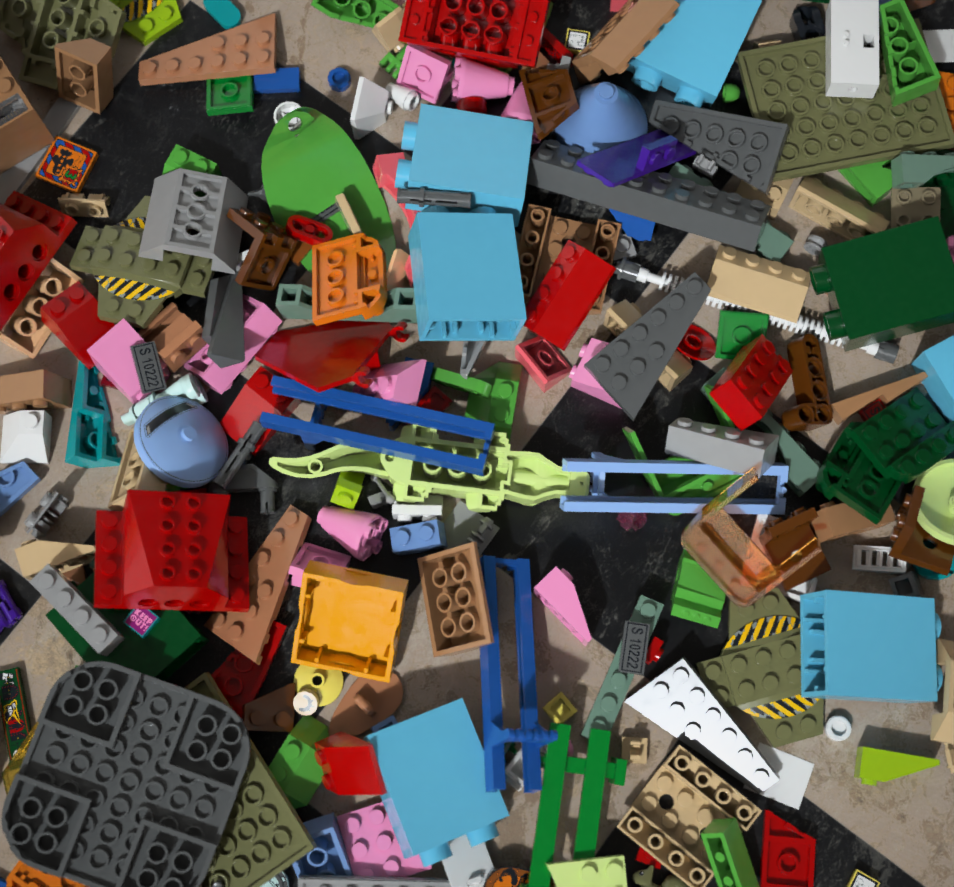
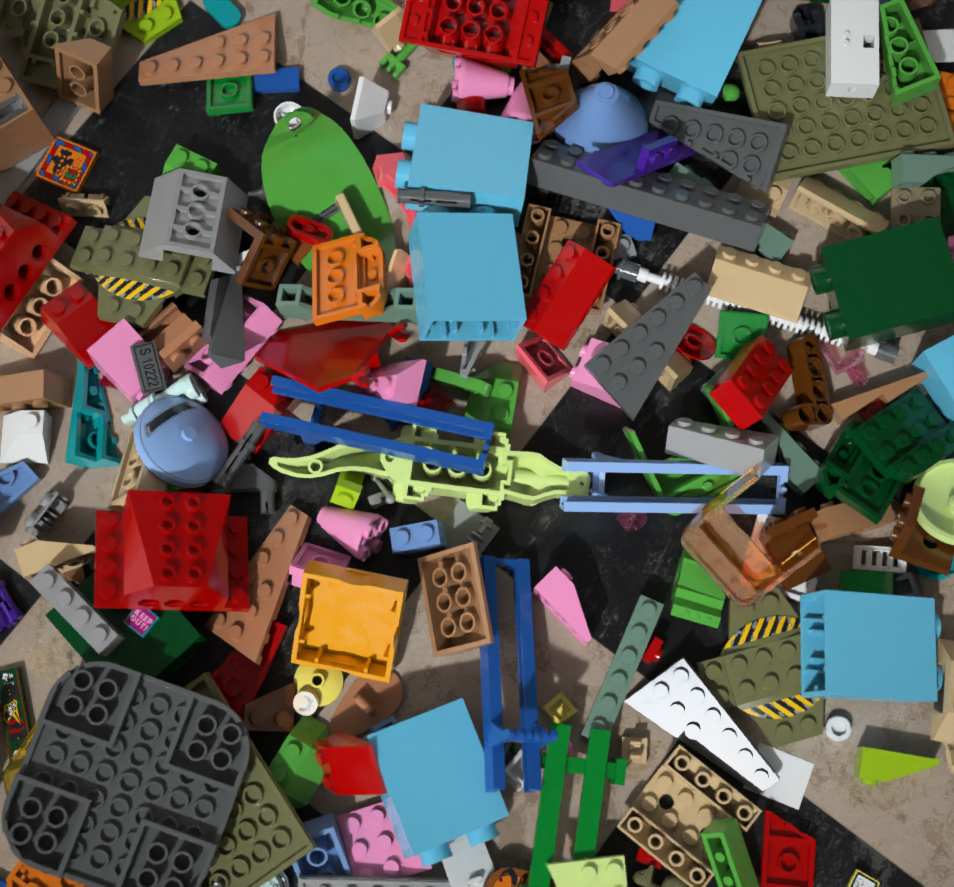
white cone [385,82,420,111] -> none
white bracket [392,495,443,523] -> none
bright pink bracket [396,44,455,105] -> none
tile [565,28,590,55] -> none
dark grey tile [618,620,651,676] -> none
light grey plate [693,154,718,180] -> none
light grey bush [804,235,828,257] -> none
none -> clear pink bracket [822,344,869,389]
none -> green slope [840,570,894,595]

